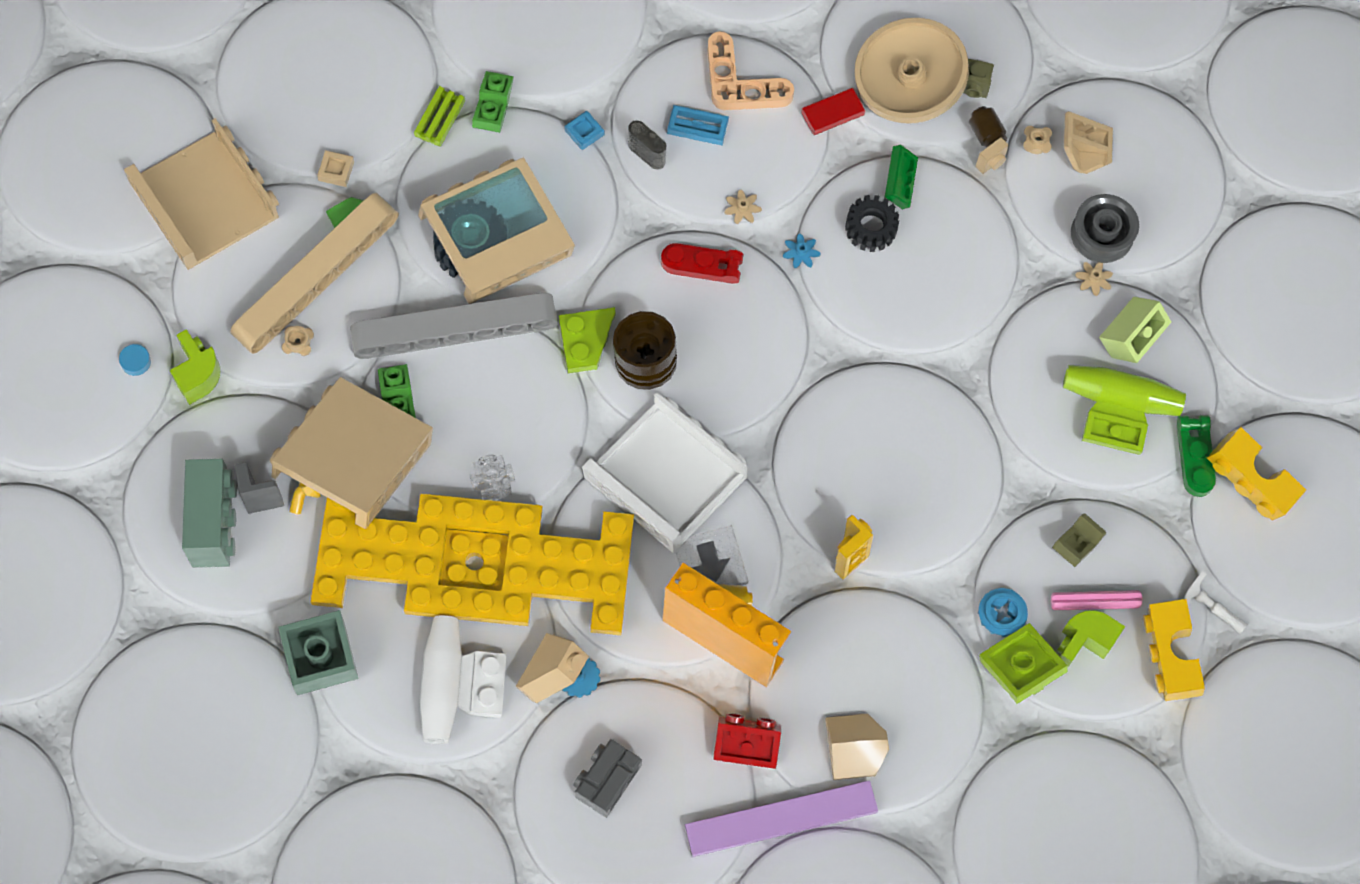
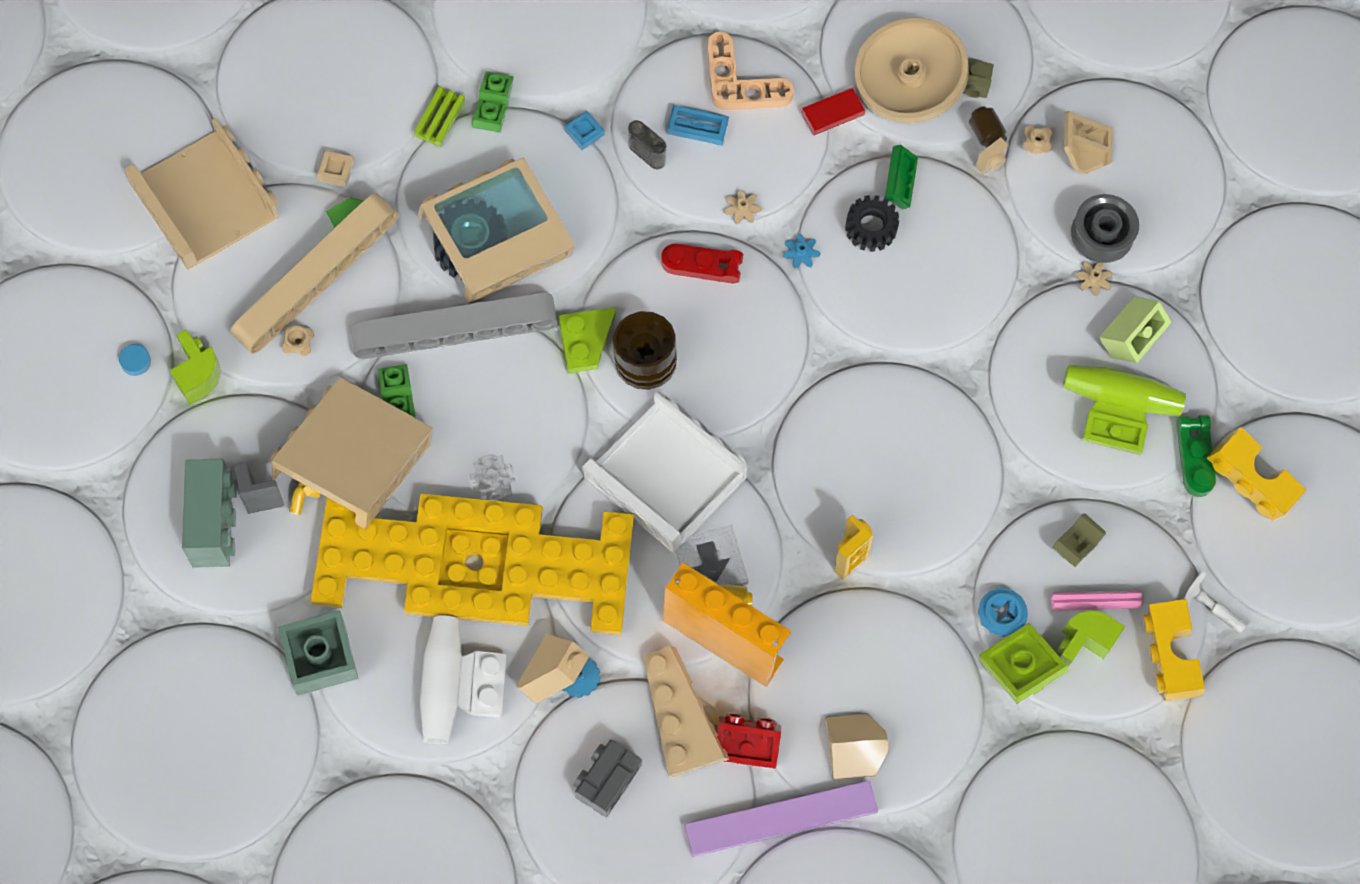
none -> tan wing [643,646,730,777]

